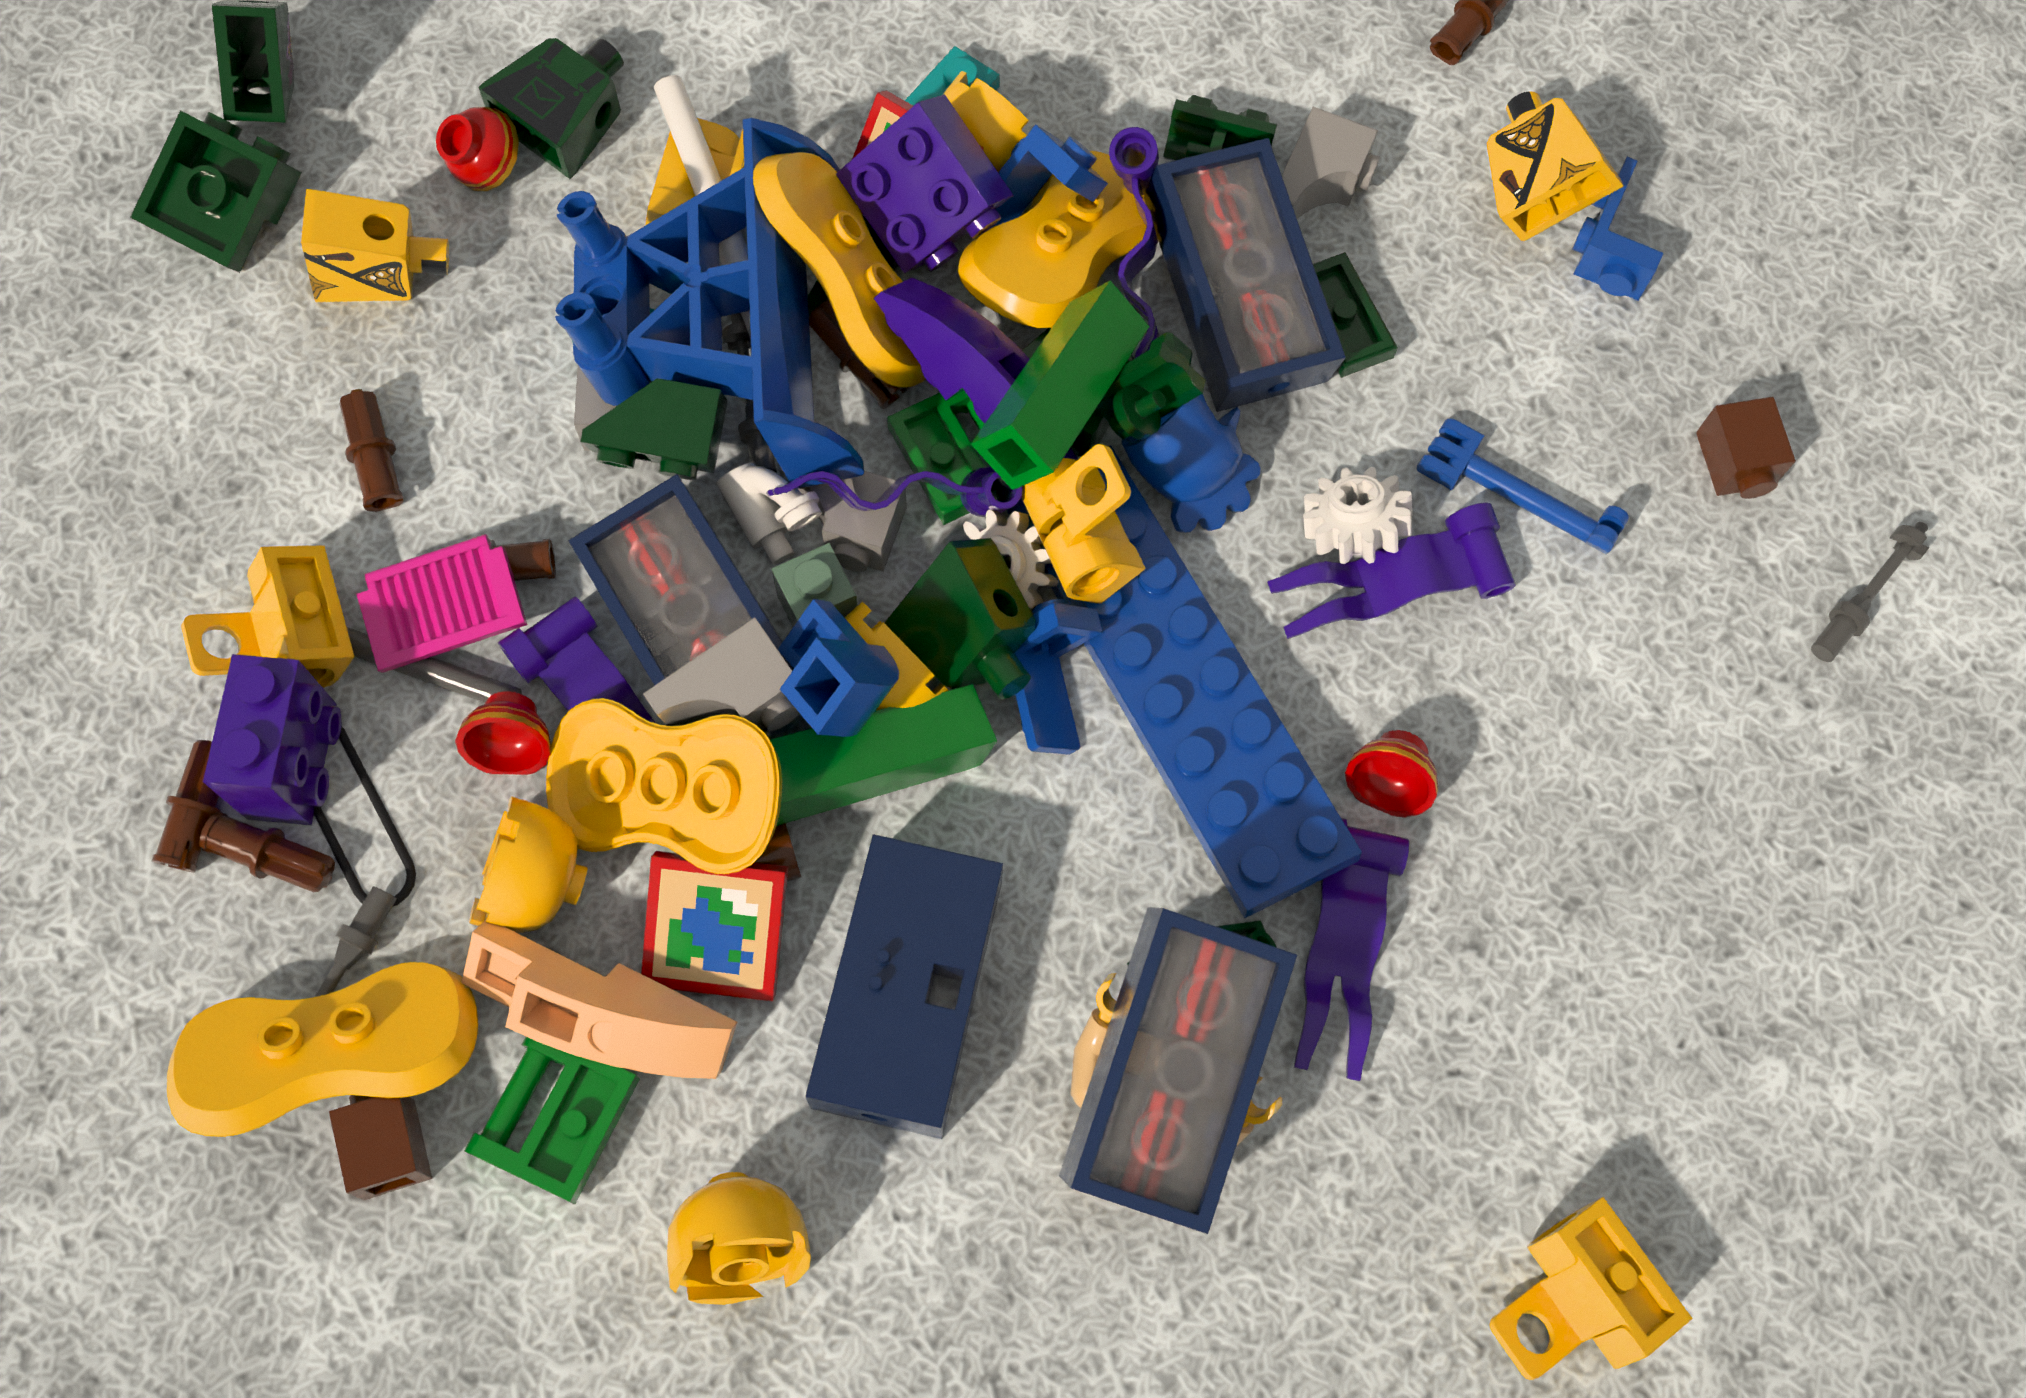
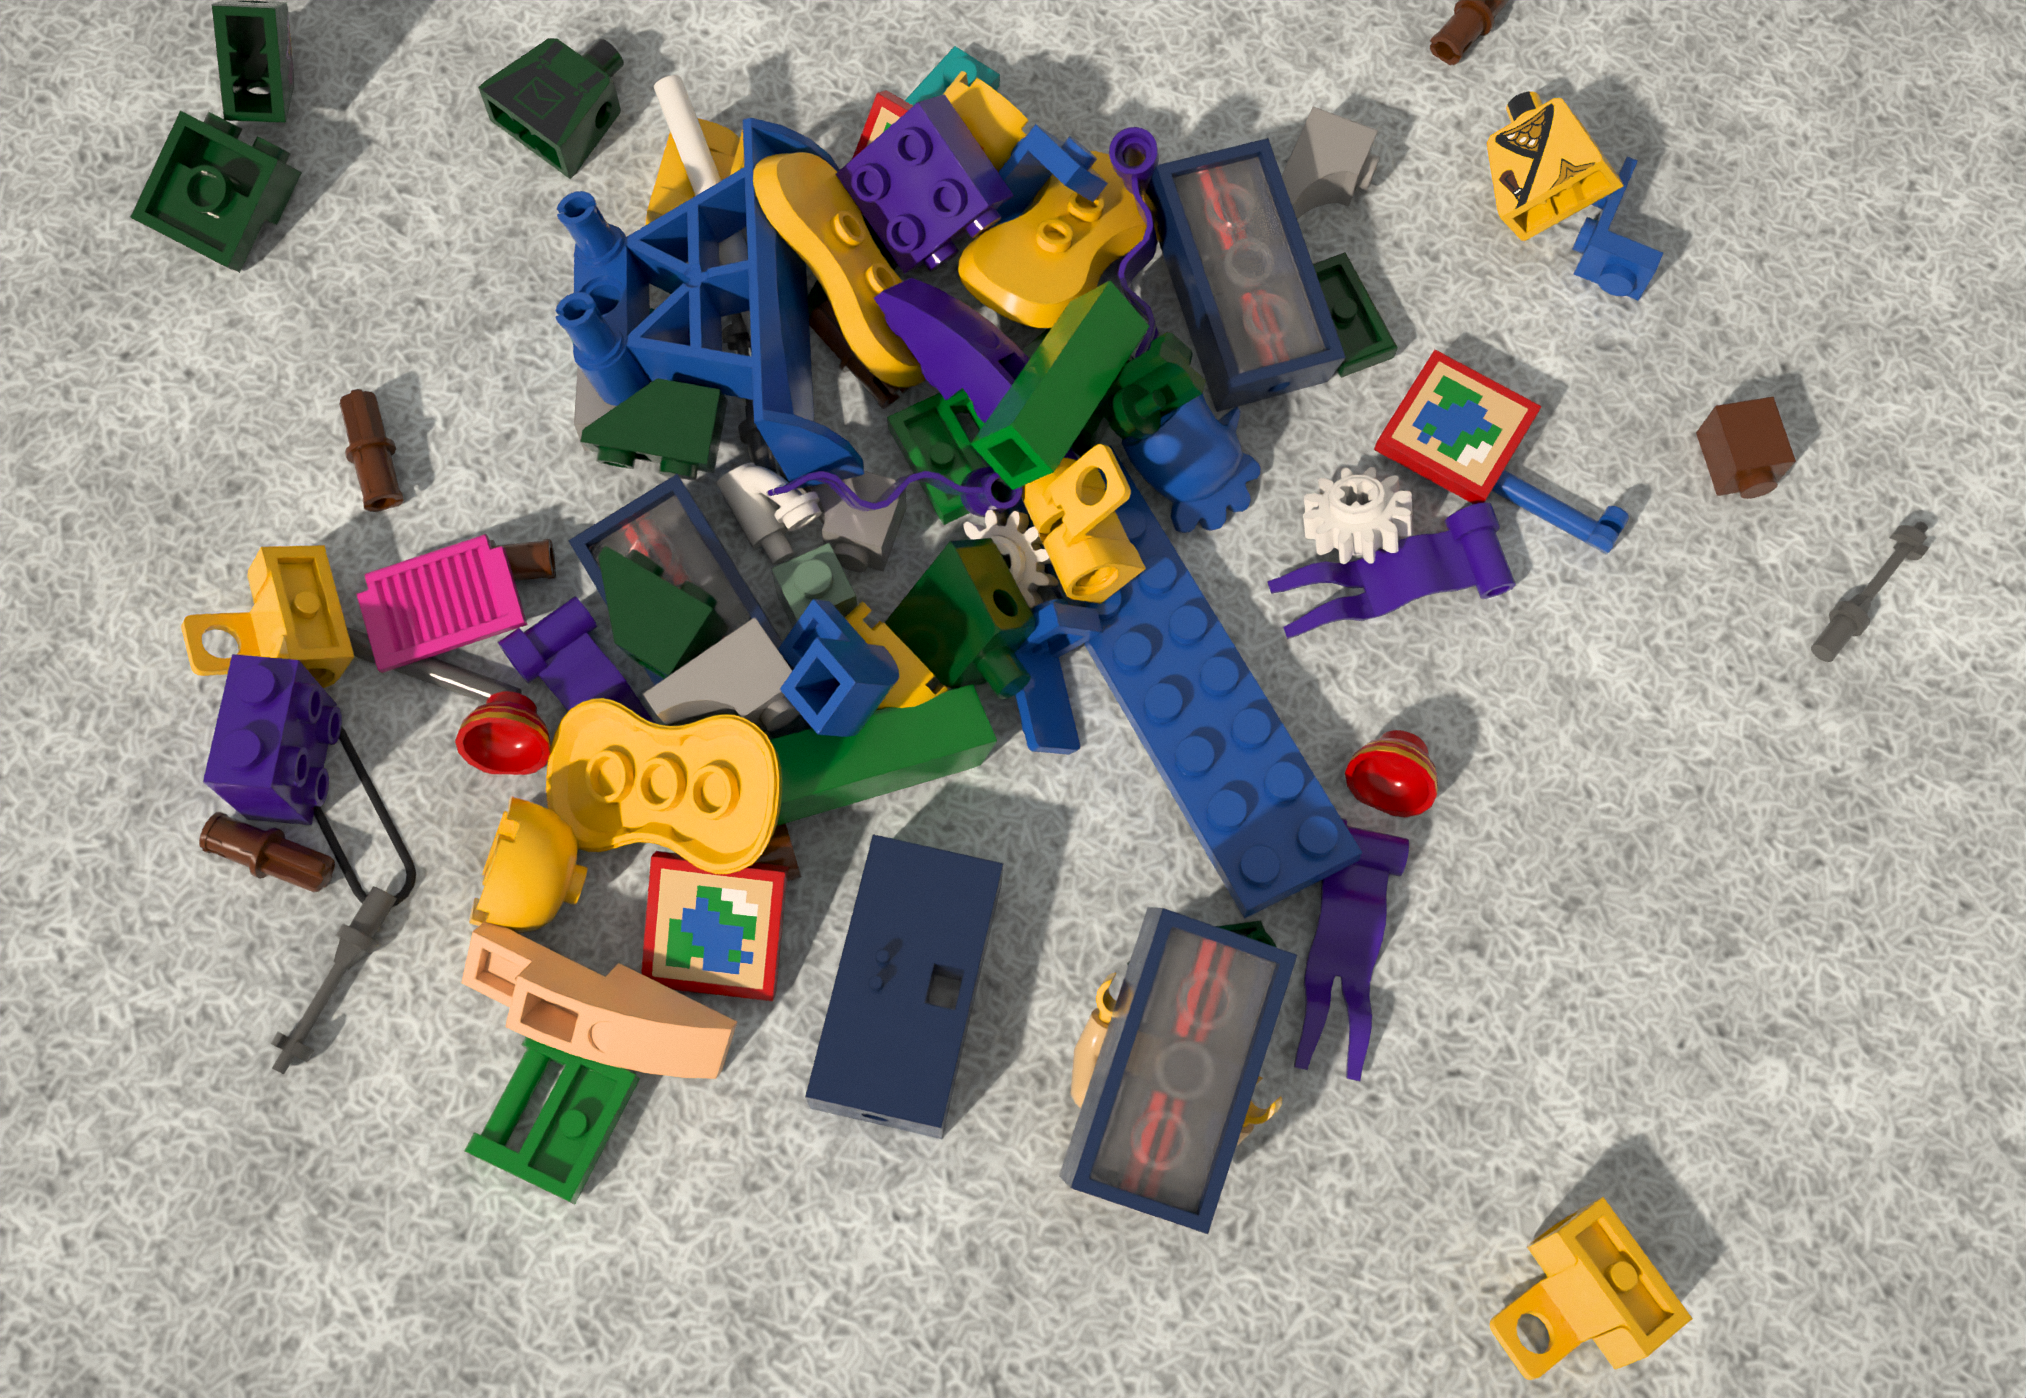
reddish brown axle [151,740,221,873] -> none
yellow plate [167,962,478,1137] -> none
yellow torso [301,189,449,302] -> none
reddish brown brick [329,1095,432,1200] -> none
red piece [436,107,519,191] -> none
yellow cylinder [667,1172,811,1305] -> none
dark green hips [1163,95,1277,160] -> none
none -> dark green slope [598,545,729,679]
none -> tile [1374,349,1542,504]

